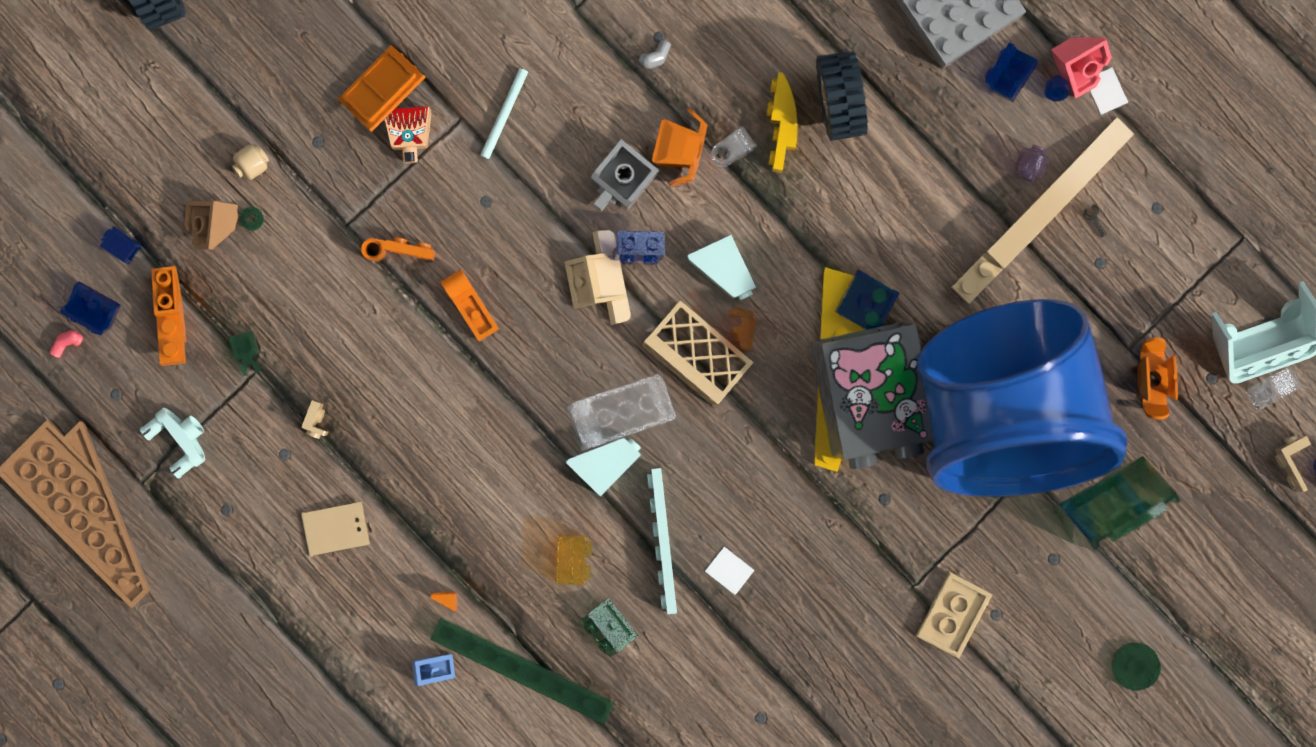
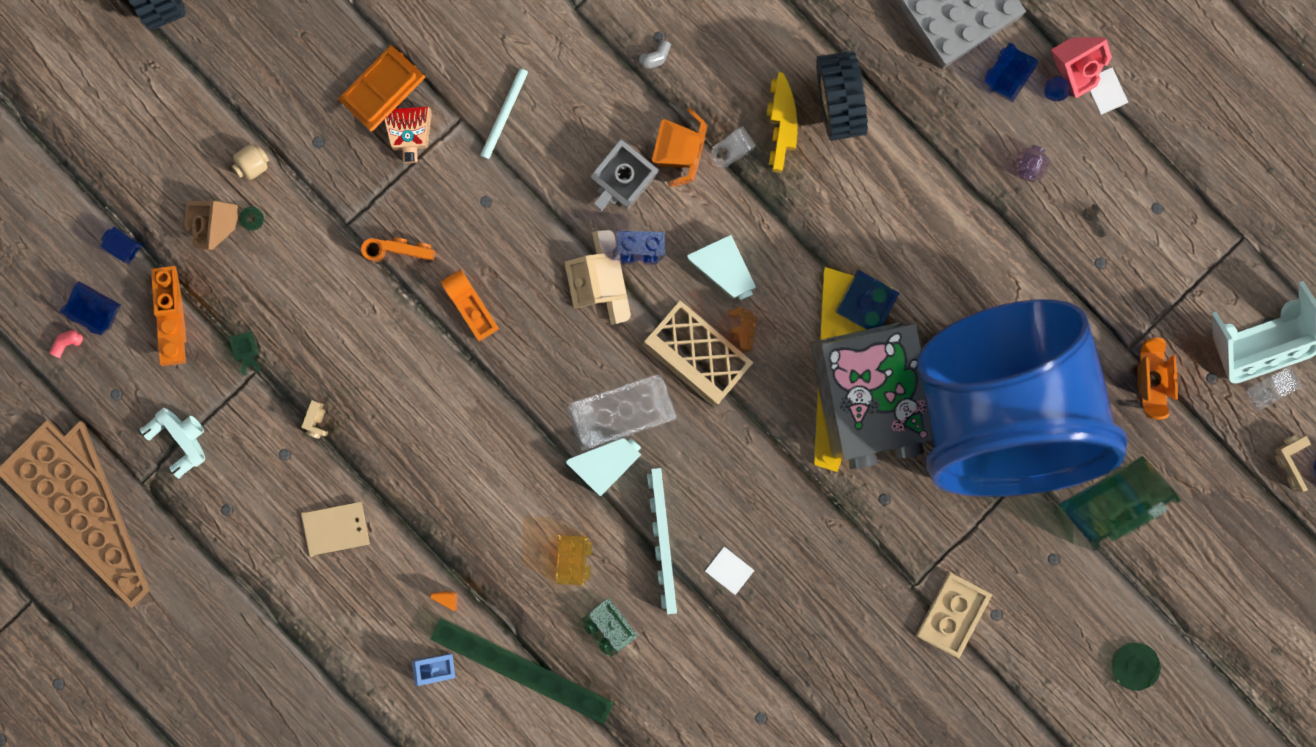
tan slope [951,118,1134,304] -> none

